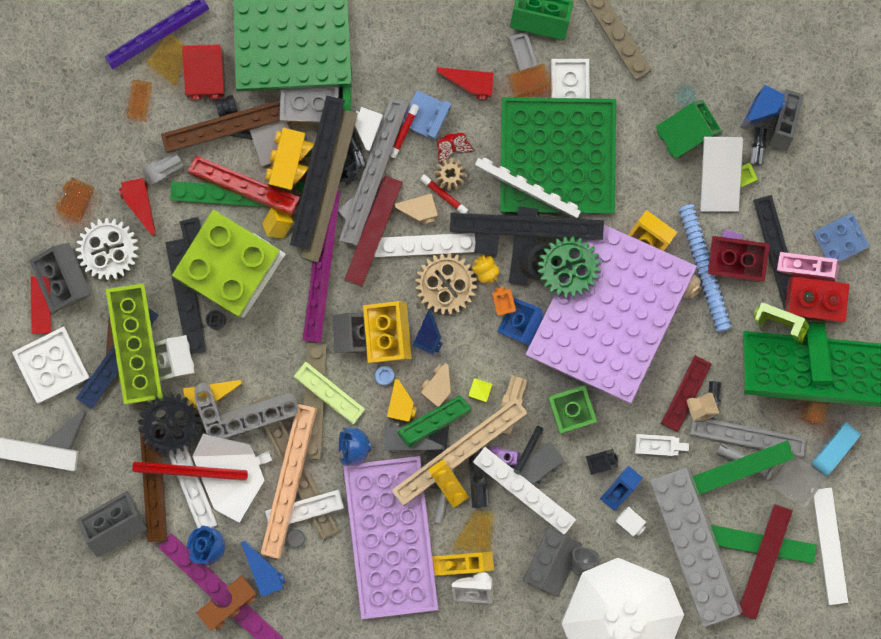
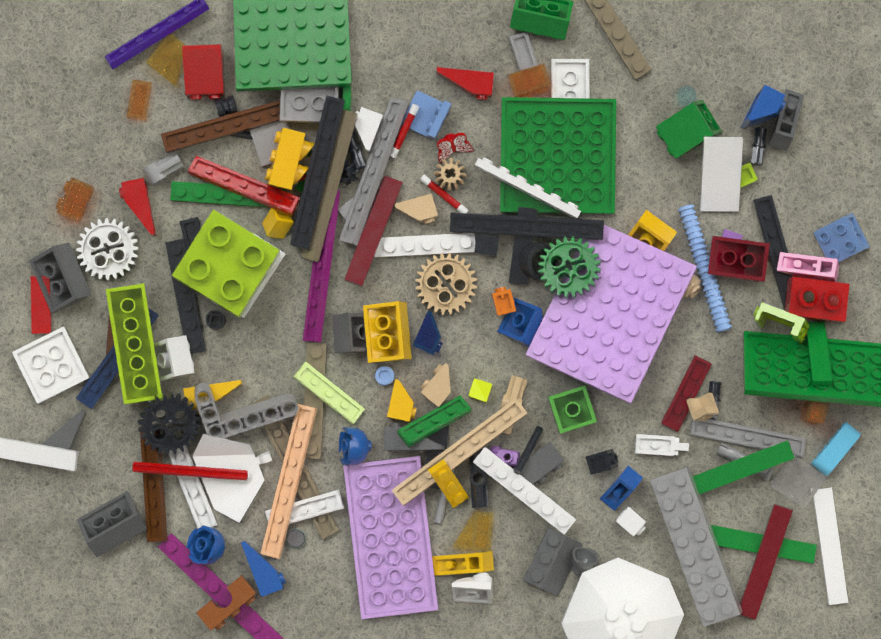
yellow piece [472,255,500,284] -> none

